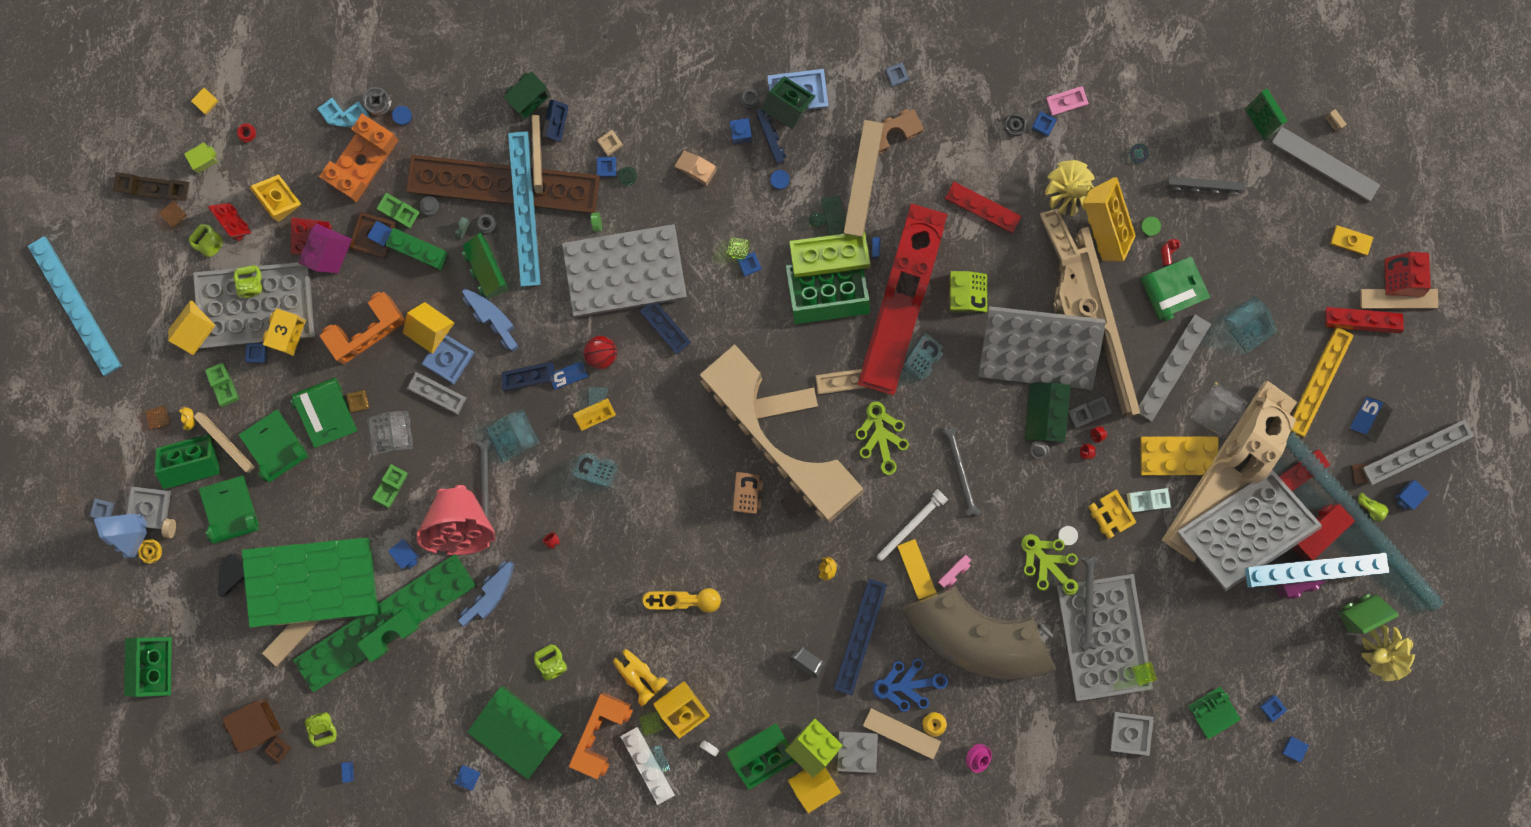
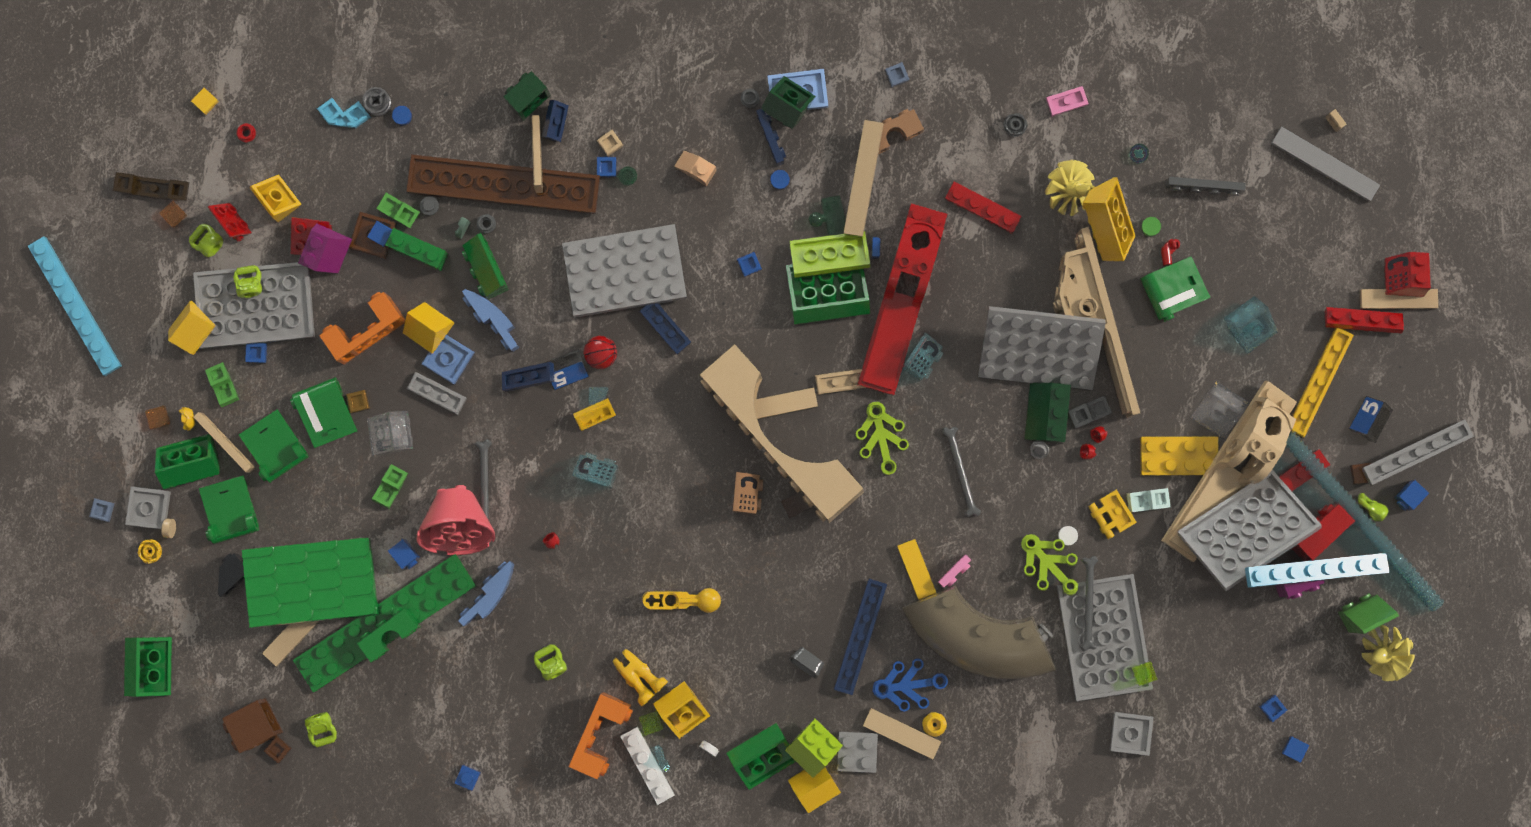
medium blue wedge [94,514,147,558] -> none
lime brick [184,143,218,173] -> none
yellow brick [262,308,306,356] -> none
orange plate [319,114,399,203] -> none
blue tile [341,761,354,783] -> none
green slope [467,686,564,780] -> none
clear light blue slope [486,409,540,463] -> none
medium azure plate [508,132,541,286] -> none
bright green tile [591,212,602,232] -> none
clear neon green tile [726,237,750,260] -> none
blue brick [730,118,752,144] -> none
yellow plate [819,556,837,581] -> none
white piece [877,489,948,561] -> none
lime slope [949,271,987,313] -> none
dark pink plate [966,744,992,773] -> none
blue tile [1031,111,1057,137] -> none
tan tile [1040,209,1081,266] -> none
light grey plate [1138,315,1211,422] -> none
green hinge [1188,686,1241,740] -> none
green tile [1245,88,1288,140] -> none
yellow plate [1330,225,1373,256] -> none

